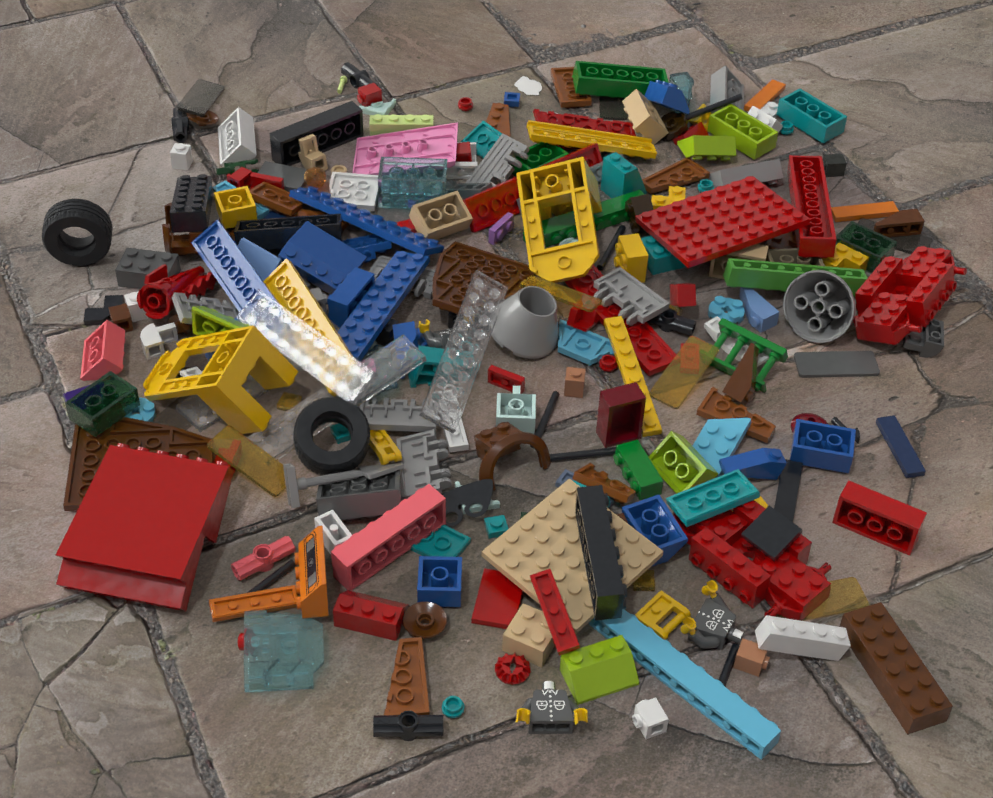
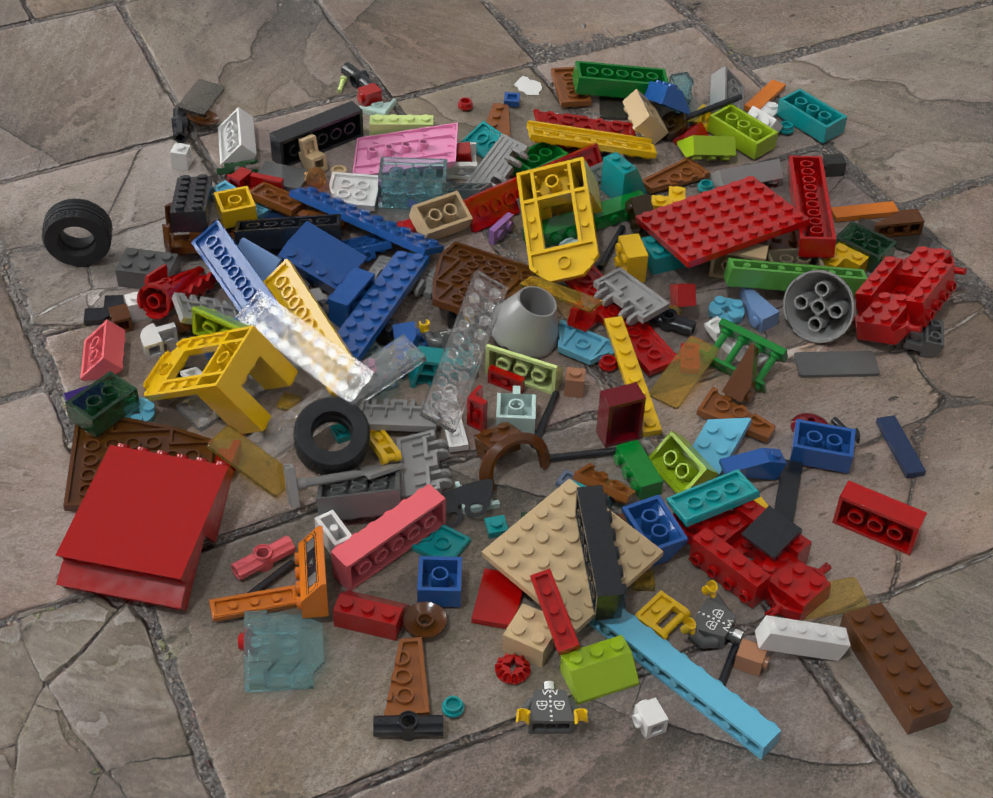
none -> red panel [467,385,488,432]
none -> yellowish green slope [485,344,564,395]

